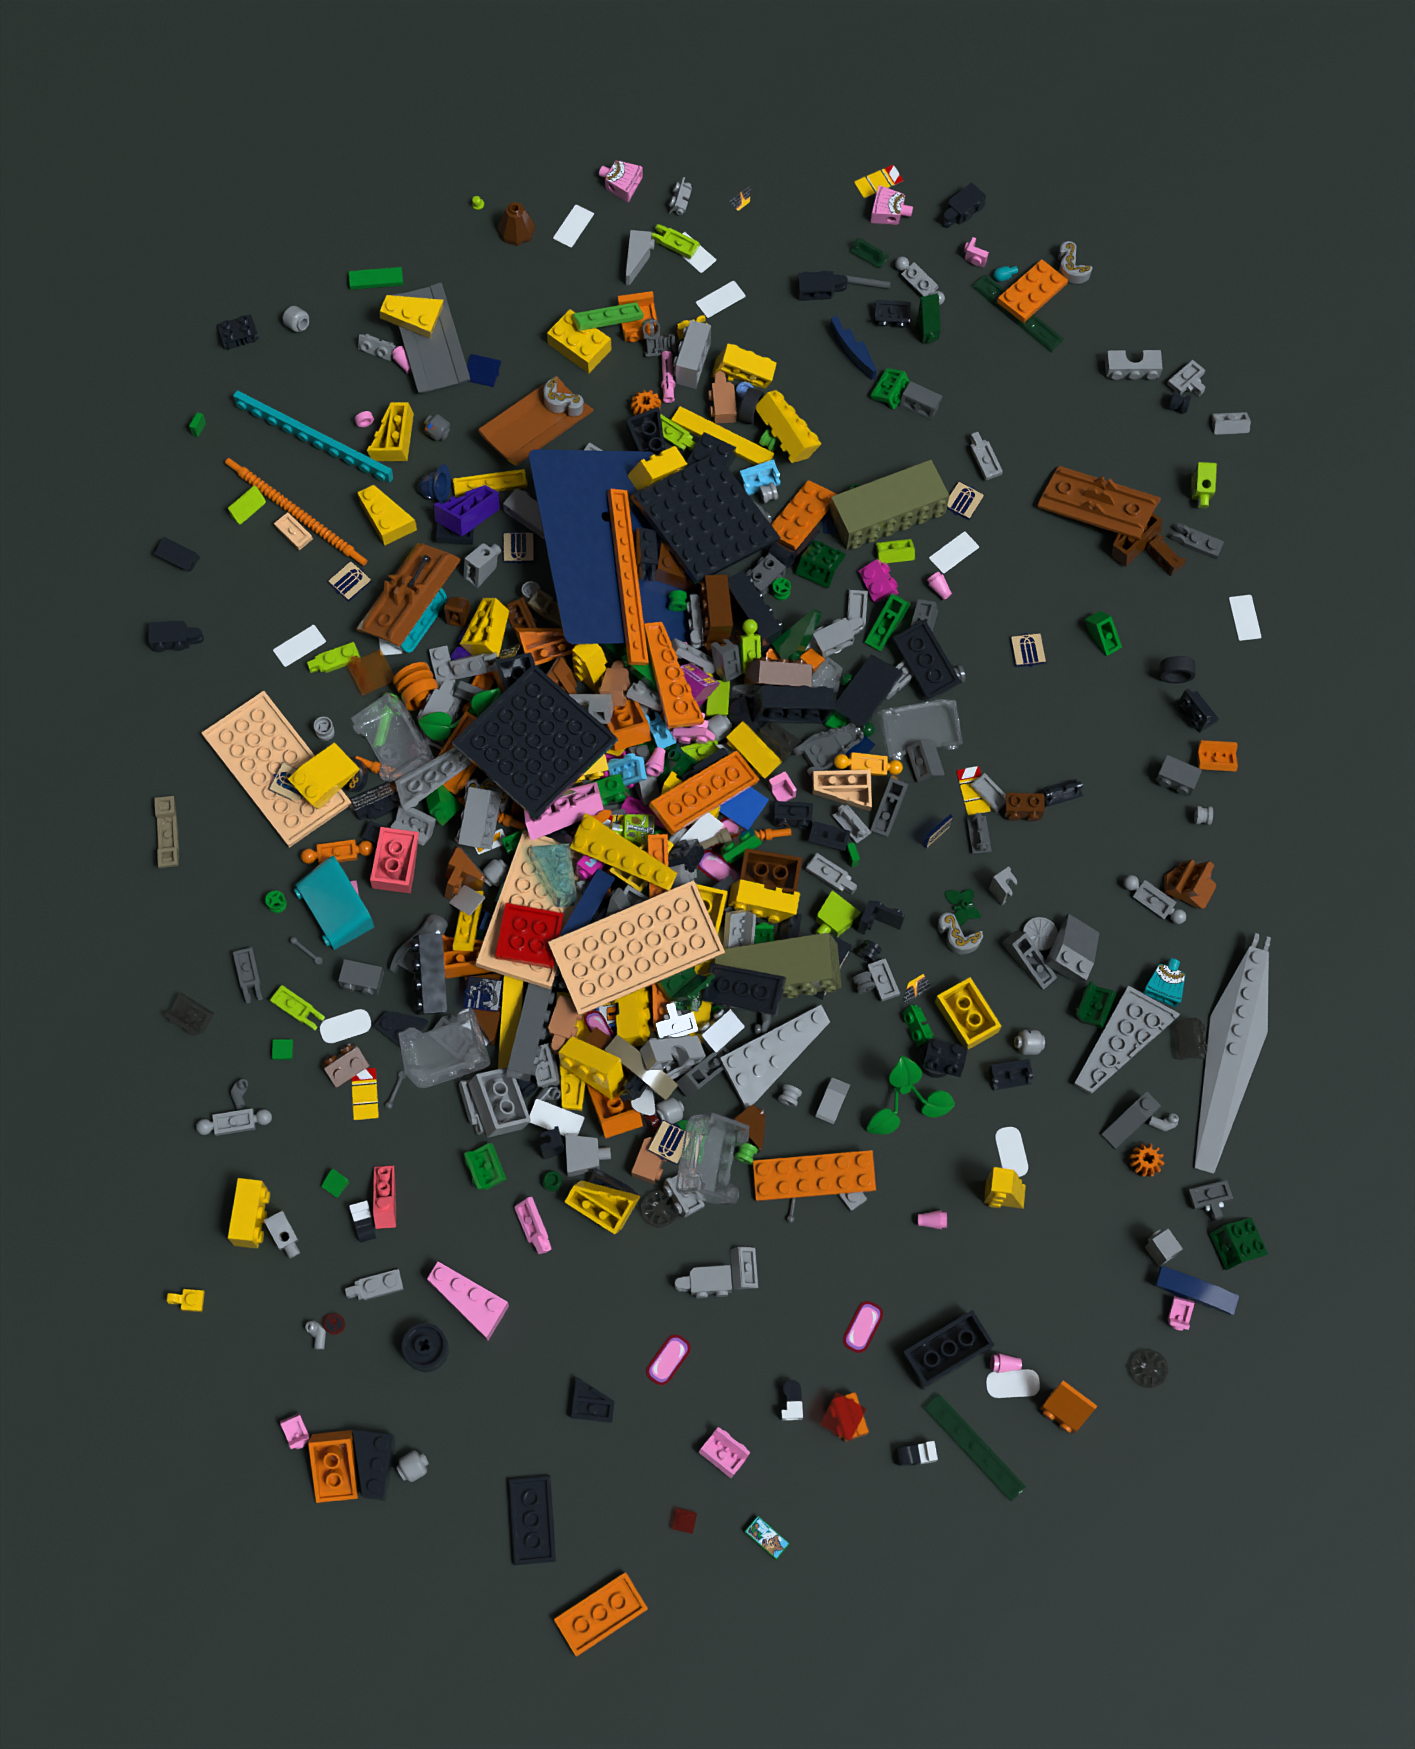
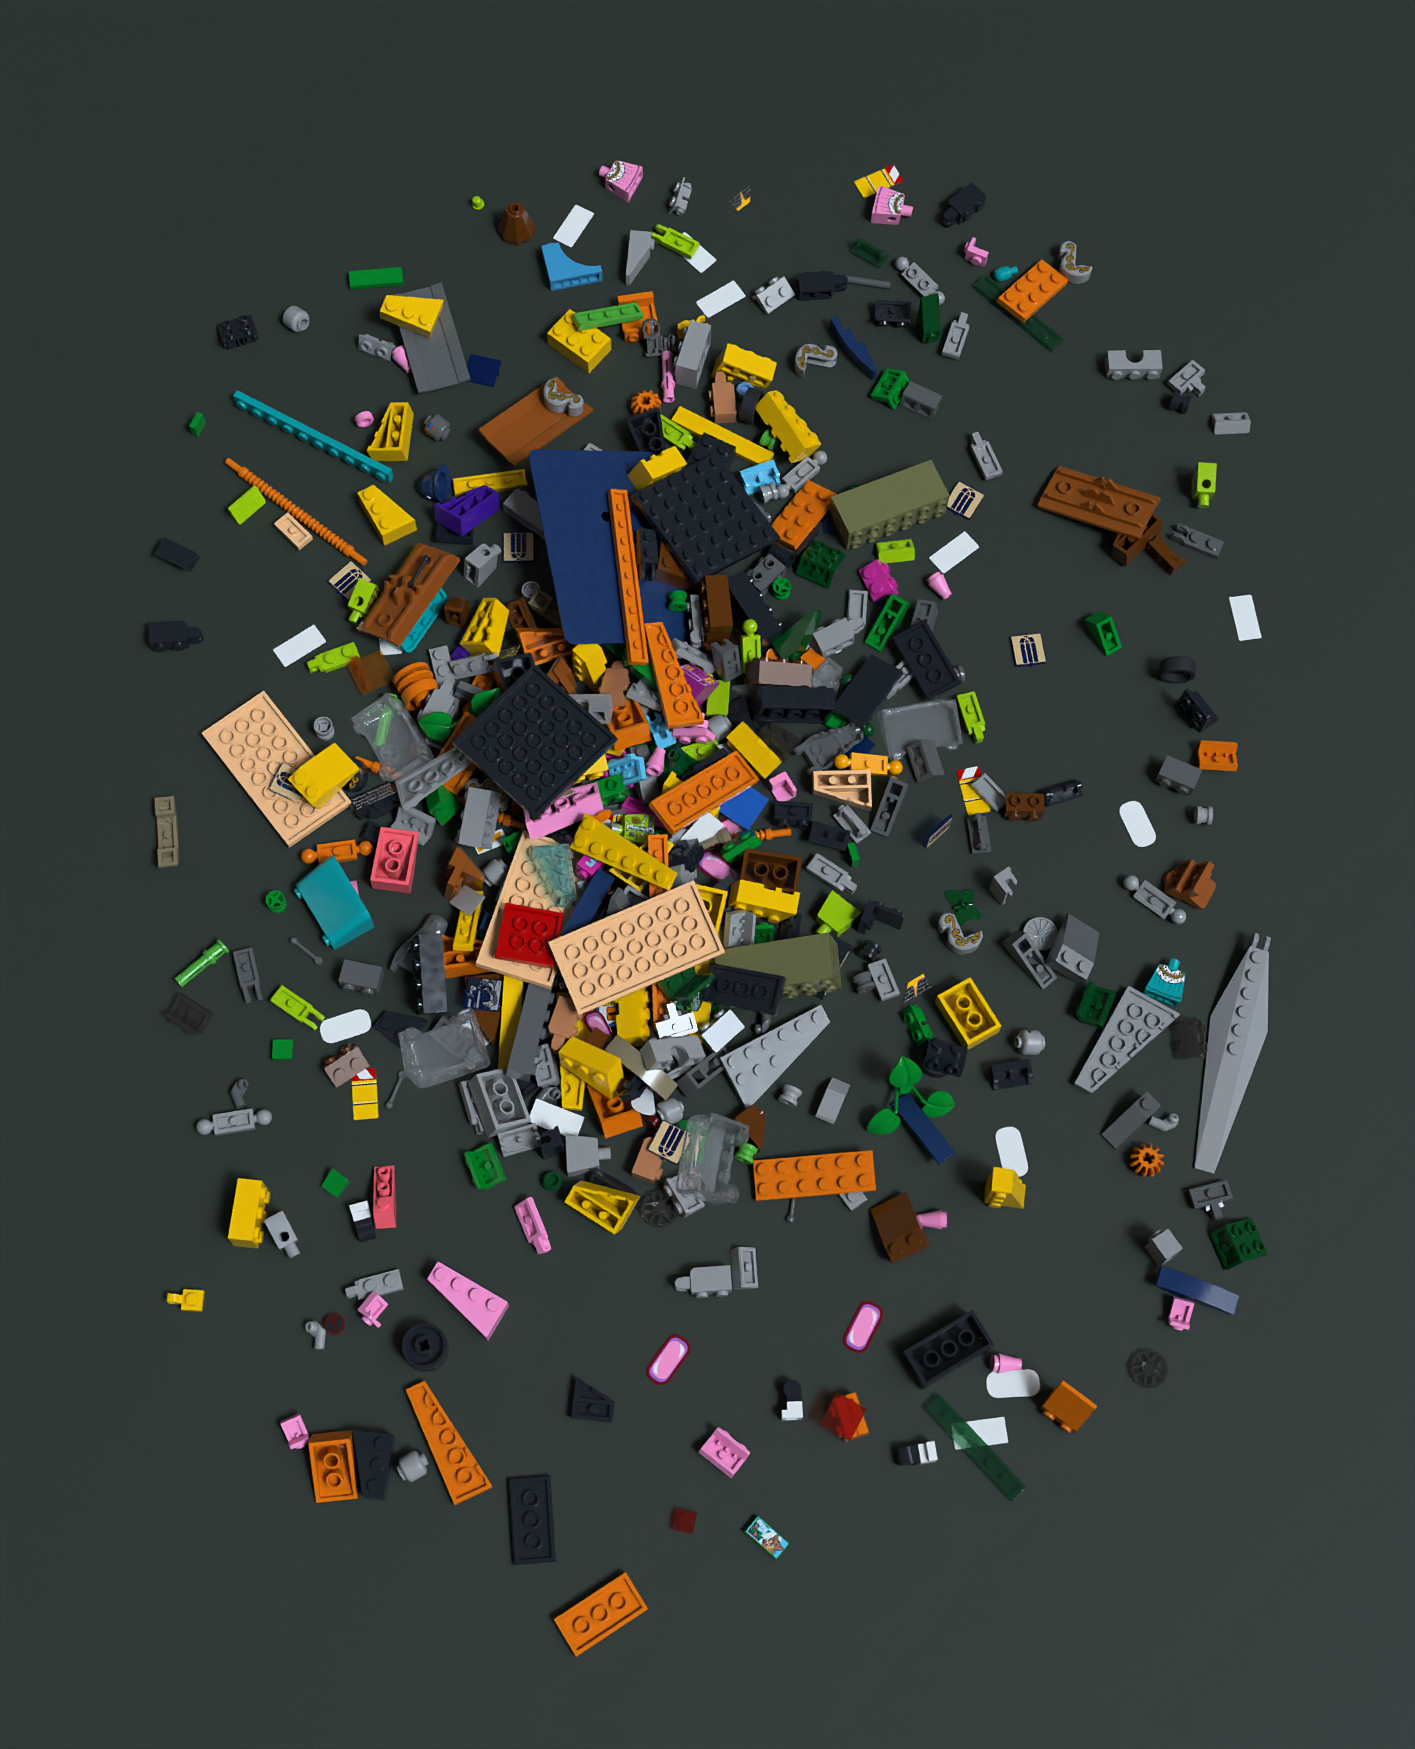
none -> bright green pin [174,938,230,987]
none -> lime torso [348,578,381,625]
none -> bright pink bracket [358,1291,388,1328]
none -> orange wing [406,1381,493,1505]
none -> light grey hinge [497,1123,542,1157]
none -> dark azure arch [541,242,603,291]
none -> bracket [751,276,795,314]
none -> light grey plate [776,451,827,499]
none -> light grey animal [794,344,837,378]
none -> reddish brown slope [870,1192,932,1264]
none -> dark blue slope [891,1094,955,1166]
none -> light grey hinge [942,312,969,360]
none -> white sticker [951,1417,1008,1450]
none -> lime hinge [956,691,985,743]
none -> white sticker [1119,801,1156,847]

